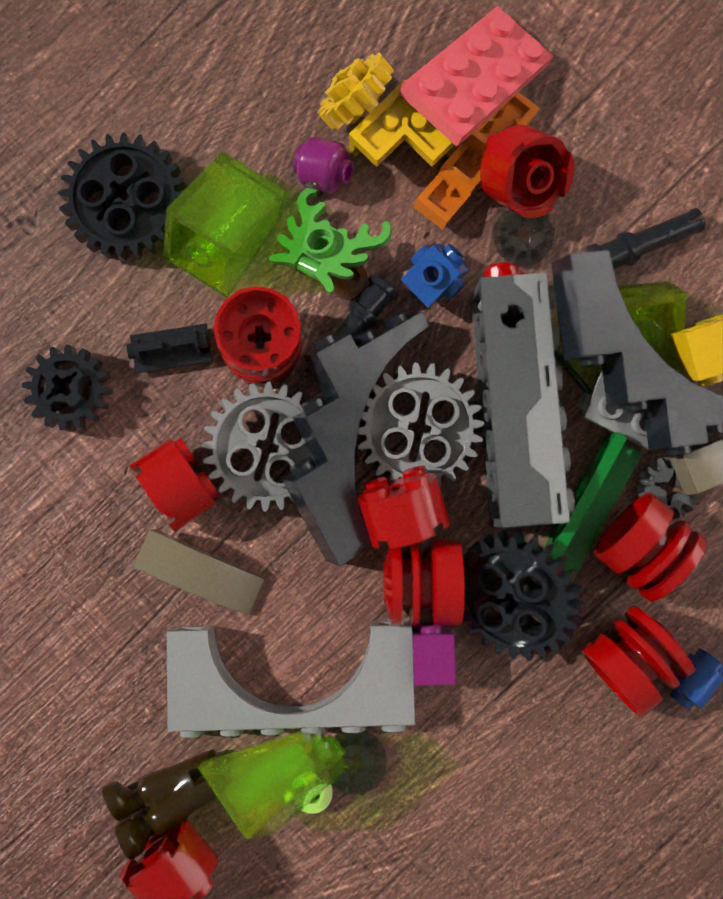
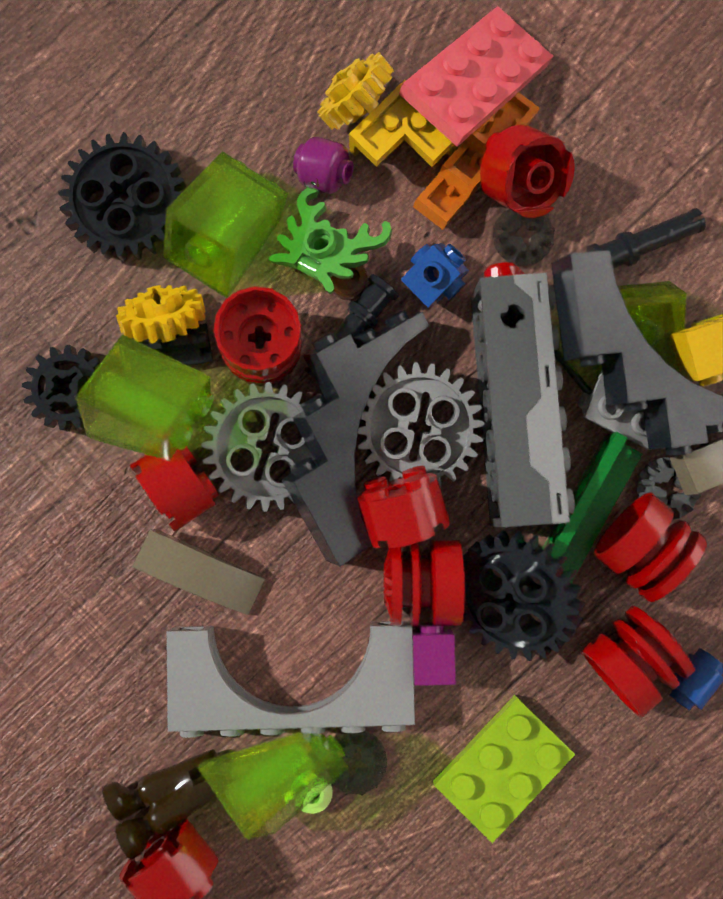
none -> clear neon green slope [76,334,214,461]
none -> yellow gear [116,285,206,344]
none -> lime plate [433,695,575,843]

